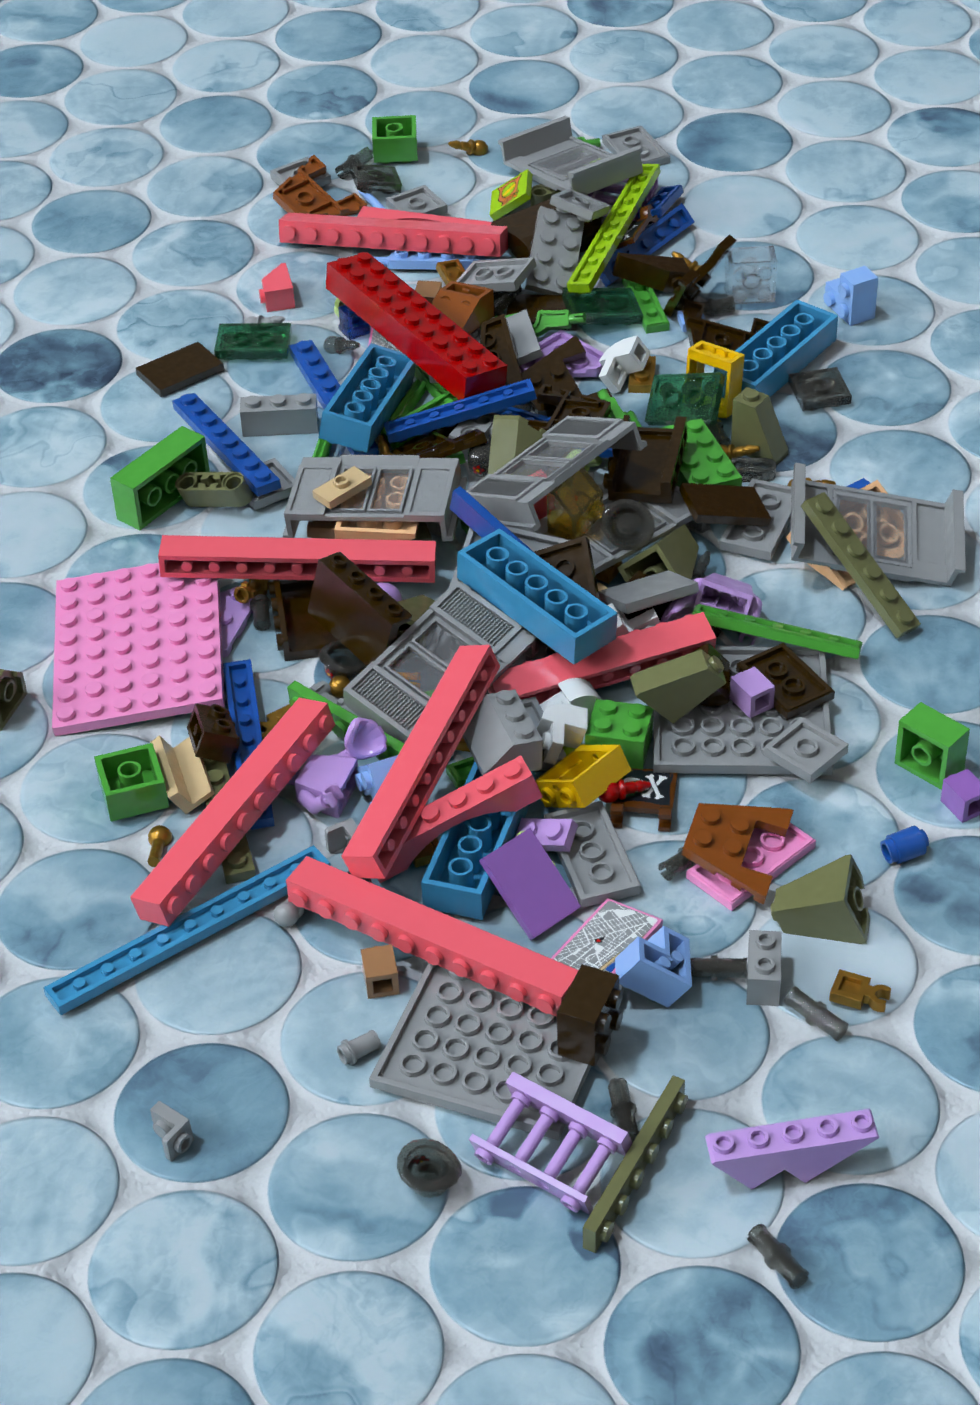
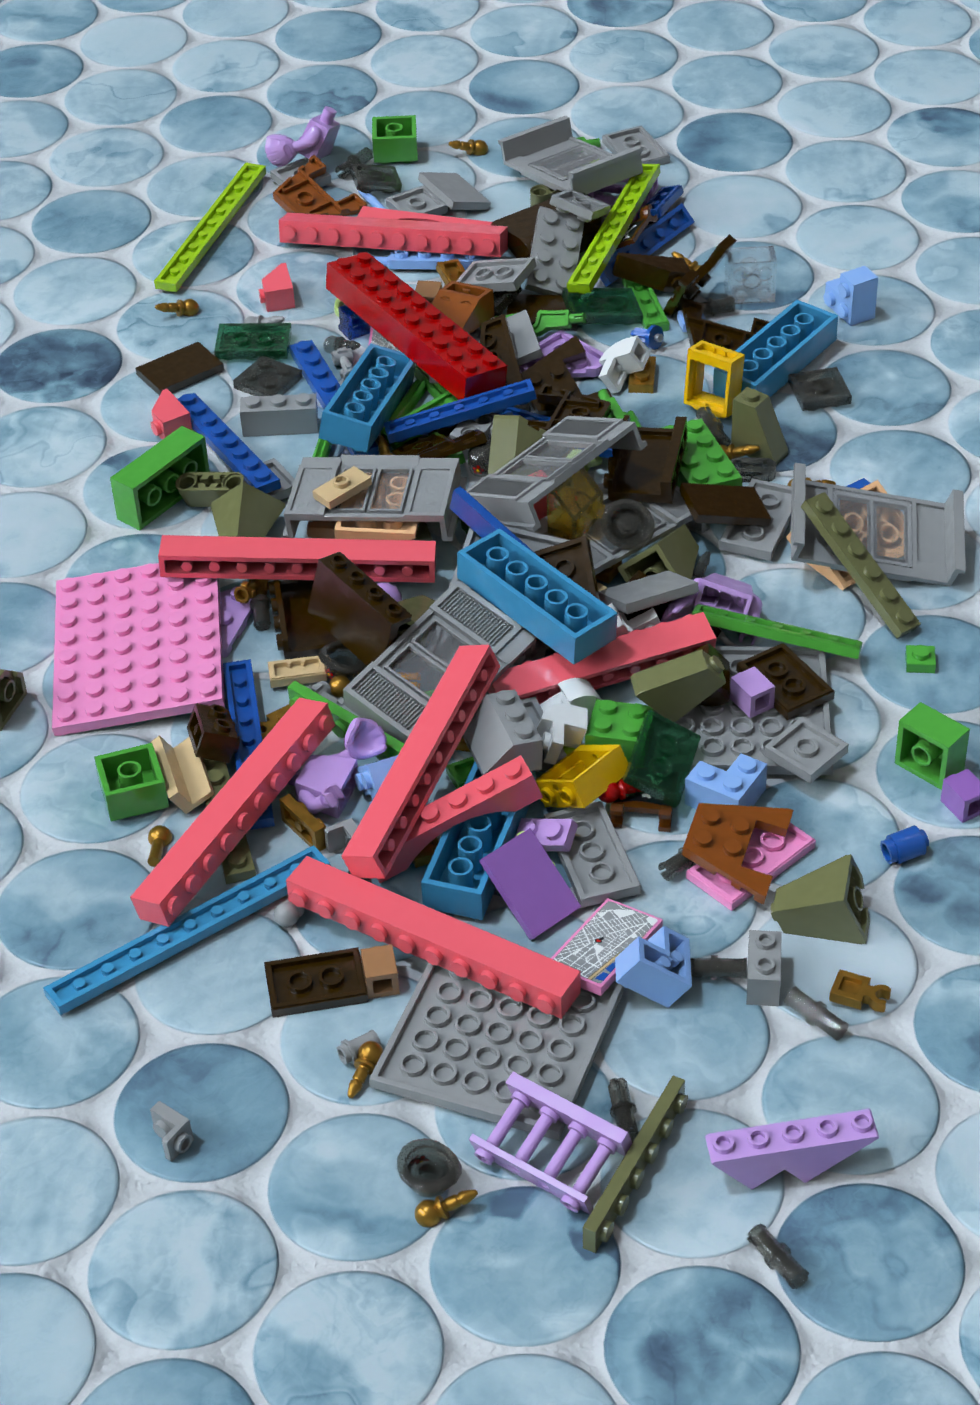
lime tile [490,169,533,221] -> none
dark brown brick [557,964,623,1067] -> none
clear green plate [645,372,725,425] -> none
none -> coral slope [151,389,192,440]
none -> lime plate [154,163,266,292]
none -> pearl gold bar [155,299,199,316]
none -> olive slope [211,482,285,537]
none -> clear smoke plate [233,356,303,396]
none -> dark brown tile [264,947,368,1018]
none -> lavender torso [265,106,340,167]
none -> tan plate [268,655,327,688]
none -> pearl gold plate [279,794,326,851]
none -> light grey bar [331,347,354,380]
none -> pearl gold bar [347,1041,384,1098]
none -> pearl gold bar [415,1189,478,1227]
none -> light grey tile [418,172,491,210]
none -> clear green tile [623,709,701,808]
none -> blue piece [630,325,664,350]
none -> light blue brick [685,753,767,809]
none -> bright green plate [905,645,936,673]

